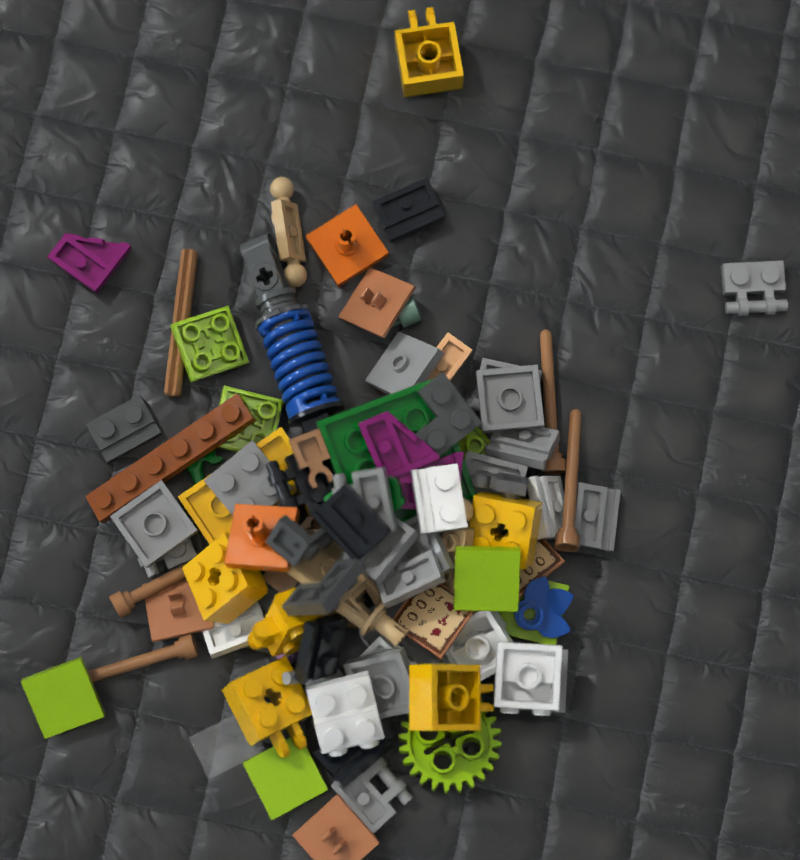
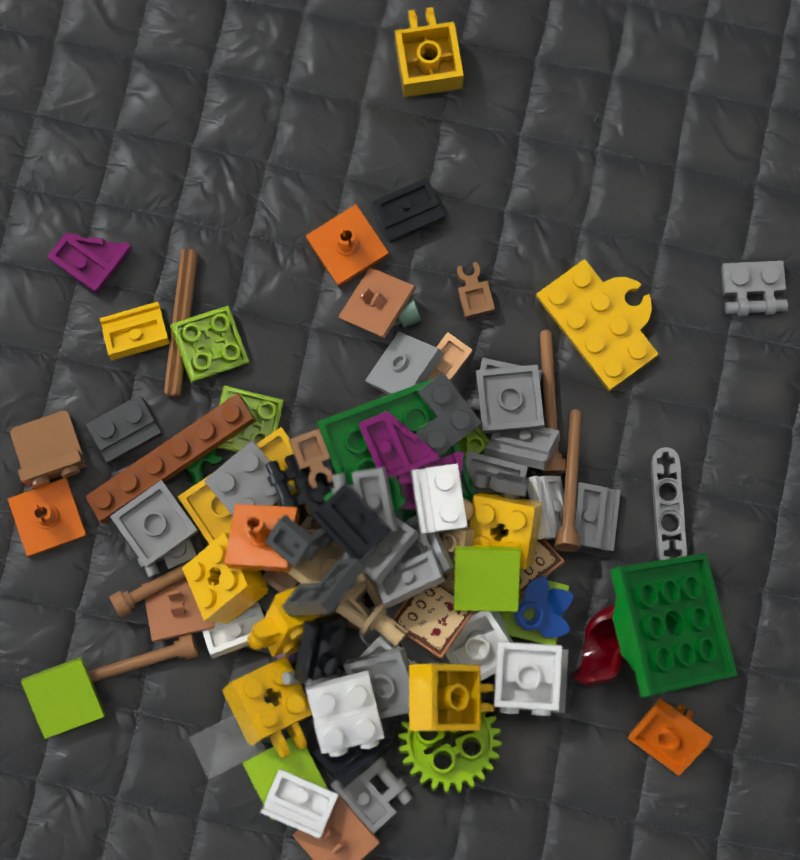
piece [240,233,345,466] -> none
tan plate [270,177,307,287] -> none
none -> orange tile [8,478,88,558]
none -> medium nougat bracket [10,410,87,488]
none -> yellow plate [99,302,170,361]
none -> white plate [260,769,339,839]
none -> medium nougat plate [457,262,495,319]
none -> yellow plate [536,259,659,392]
none -> dark red piece [570,604,627,686]
none -> green piece [610,553,738,698]
none -> orange tile [627,698,713,776]
none -> light grey beam [650,447,687,560]

